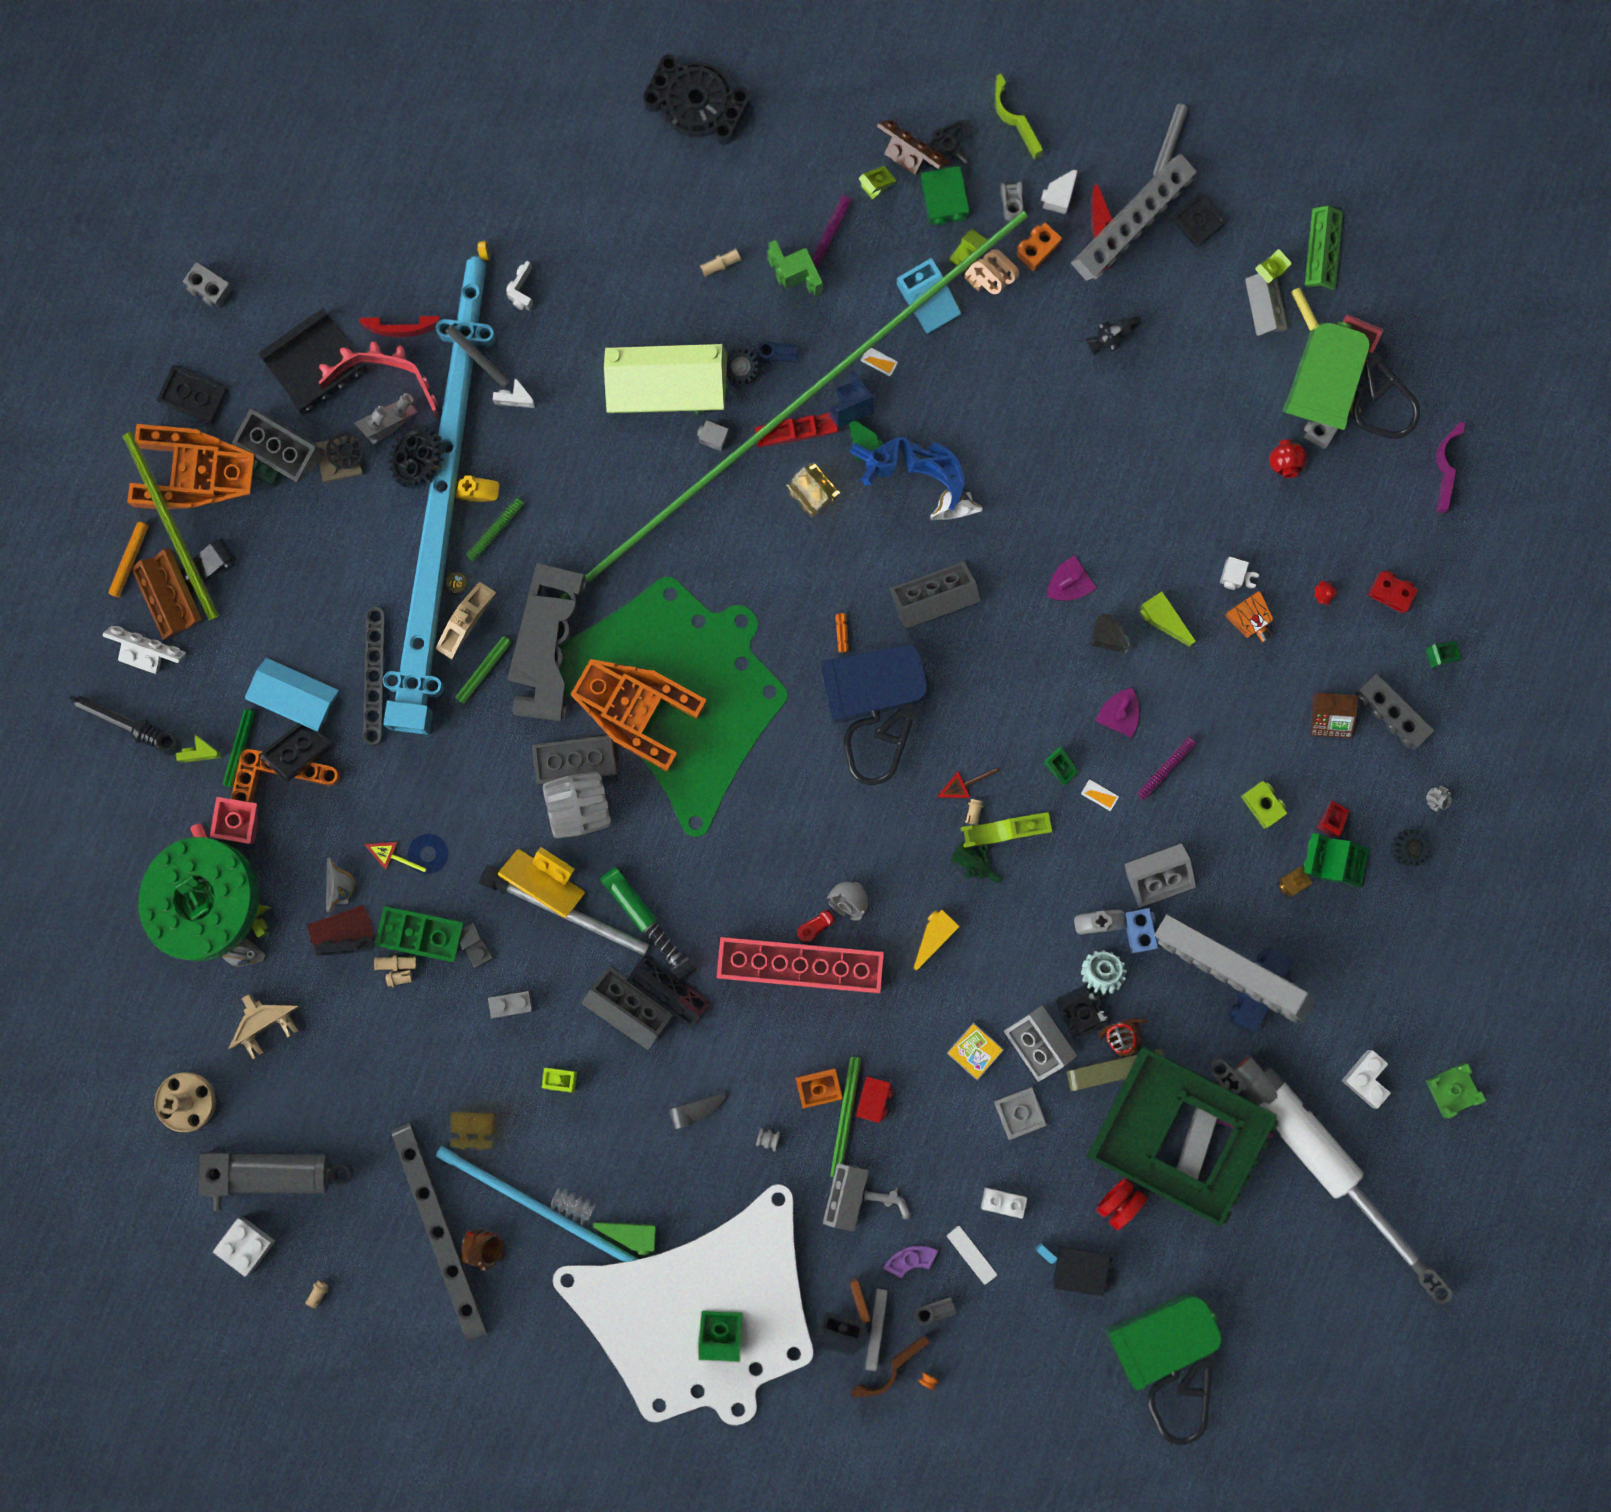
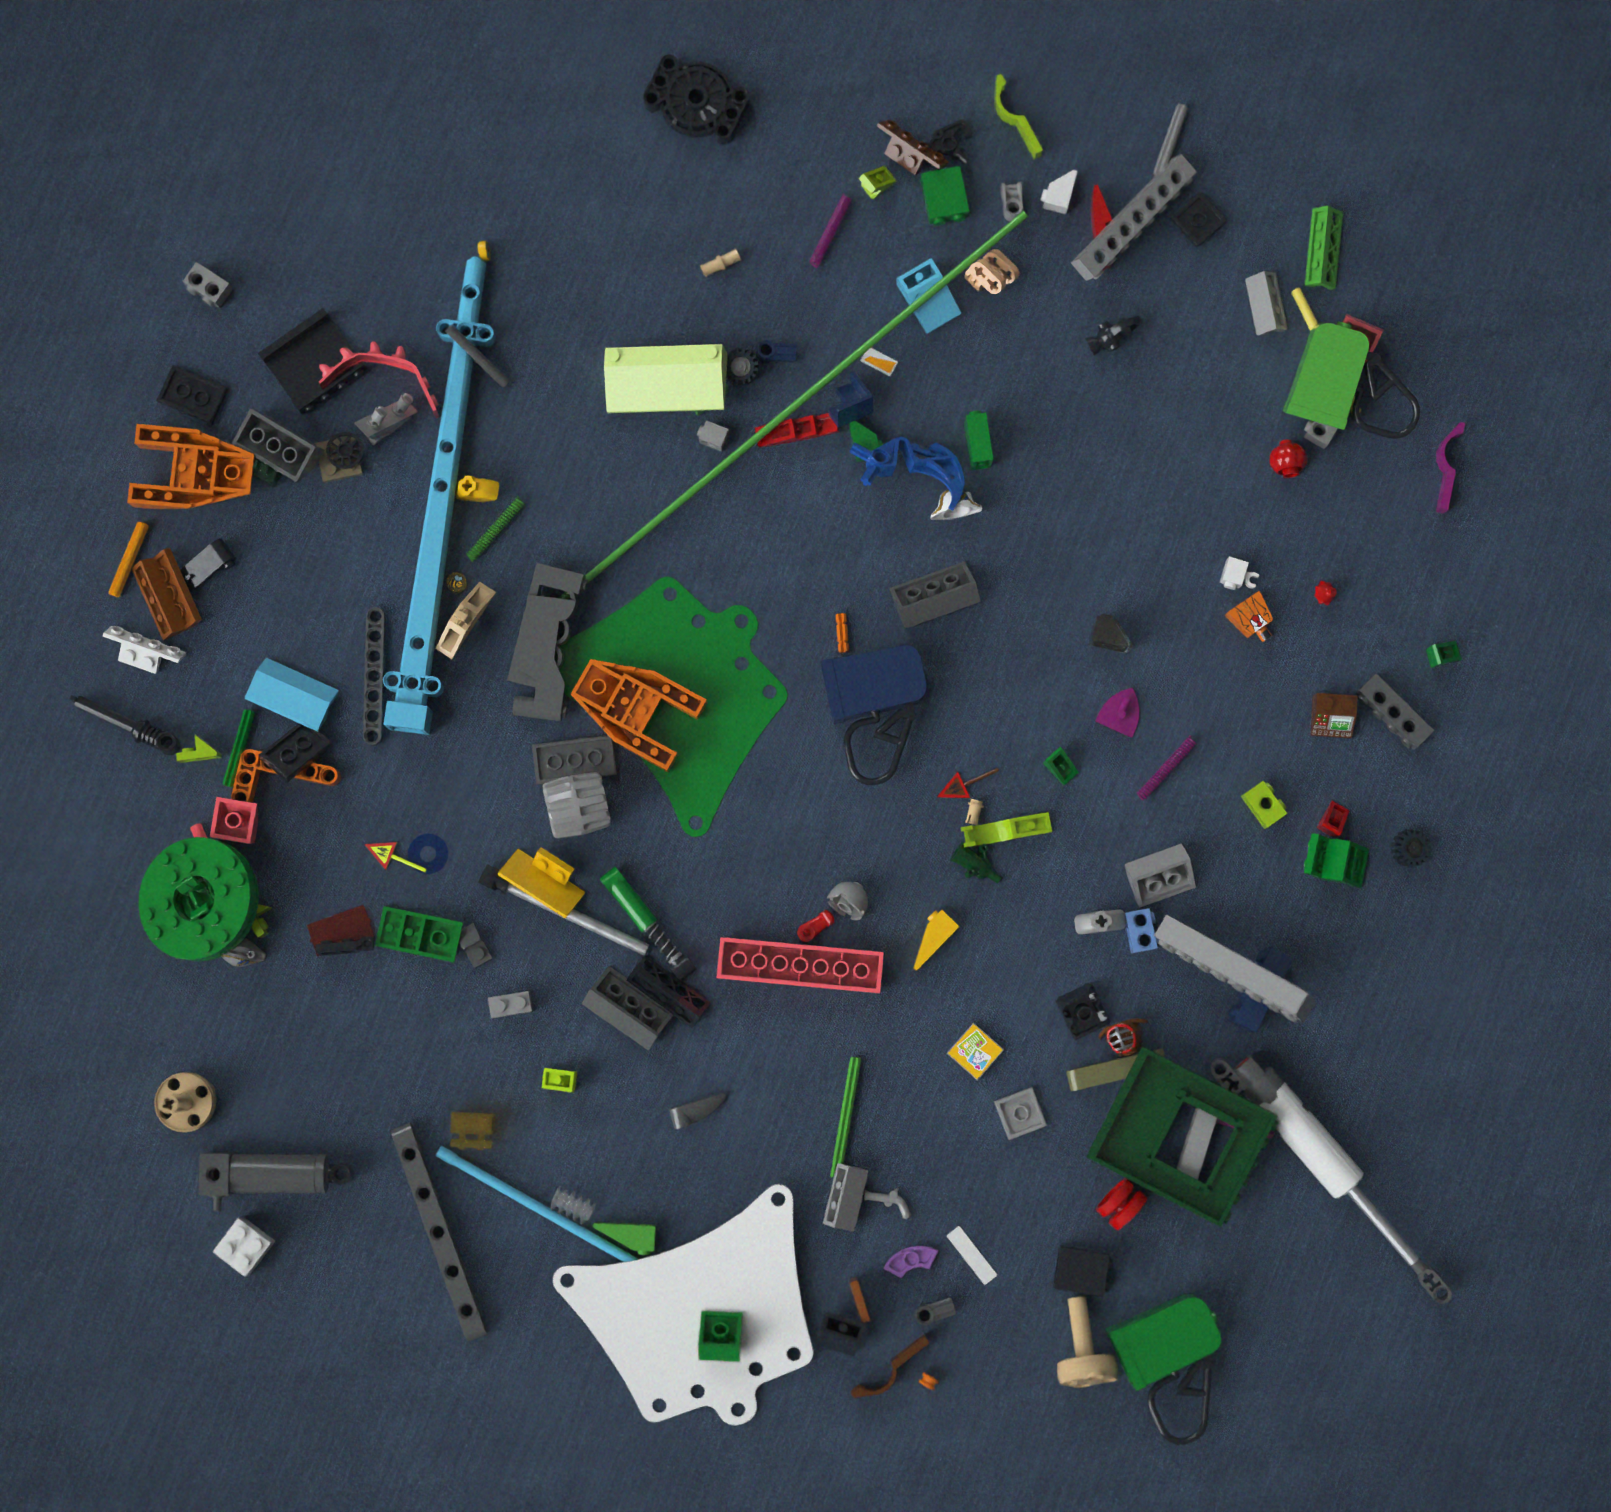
lime axle [122,431,220,620] -> none
tan connector [228,995,302,1060] -> none
tan pin [305,1280,329,1309] -> none
light grey hat [326,858,355,912] -> none
red slope [359,316,441,338] -> none
tan pin [374,955,416,971] -> none
tan pin [386,969,413,988] -> none
black gear [388,424,445,490] -> none
bright green axle [456,636,512,704] -> none
reddish brown piece [461,1228,506,1271] -> none
white slope [493,379,535,408] -> none
white bracket [506,261,533,311] -> none
light grey bush [756,1128,780,1152] -> none
bright green bracket [767,240,823,297] -> none
clear yellow brick [786,463,839,517] -> none
orange slope [796,1068,842,1108] -> none
red brick [856,1076,893,1123] -> none
light grey beam [865,1289,887,1371] -> none
lime slope [949,229,988,272] -> none
white brick [981,1187,1027,1219] -> none
light grey slope [1004,1005,1077,1082] -> none
orange brick [1016,223,1062,272] -> none
medium azure tile [1036,1243,1057,1264] -> none
magenta shield [1047,556,1096,601] -> none
sticker [1081,780,1119,811] -> none
light aqua gear [1081,950,1127,995] -> none
lime slope [1140,592,1196,647] -> none
lime slope [1255,249,1292,284] -> none
pearl gold brick [1278,866,1313,897] -> none
white brick [1341,1050,1390,1109] -> none
red brick [1367,571,1418,614] -> none
bright green panel [1425,1063,1486,1118] -> none
light grey gear [1426,785,1452,812] -> none
none -> green brick [964,410,993,471]
none -> tan piece [1057,1297,1118,1388]

